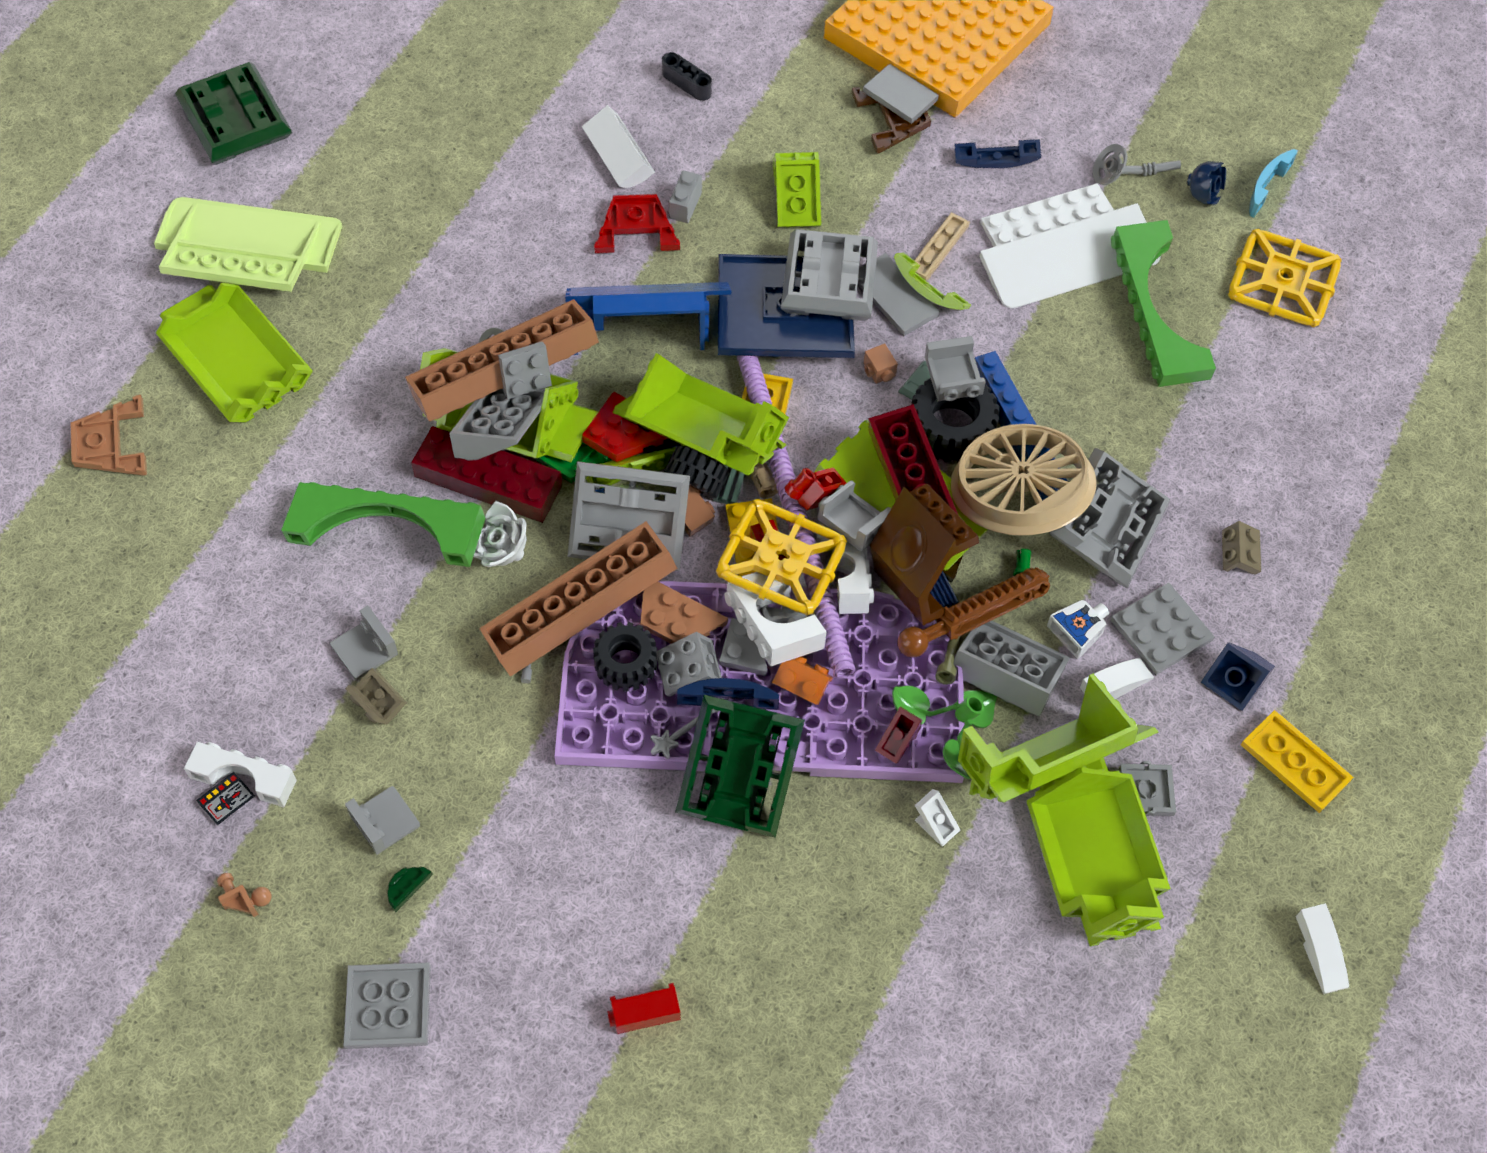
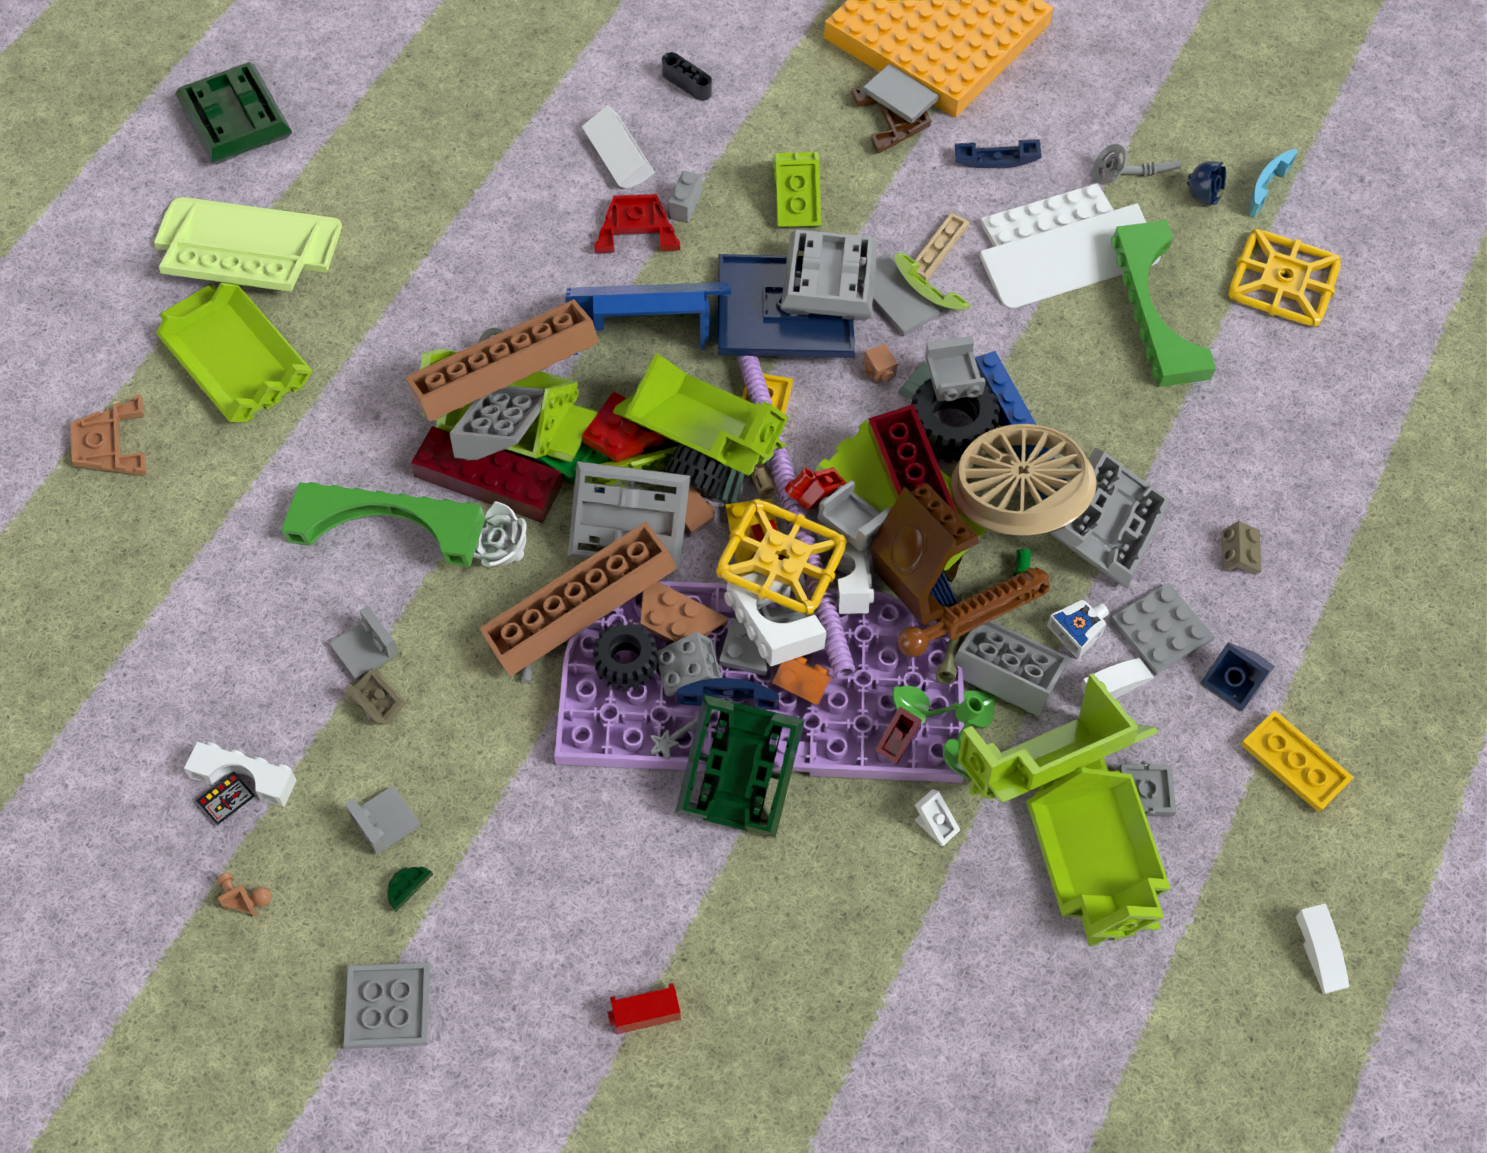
light grey plate [498,341,552,399] -> none

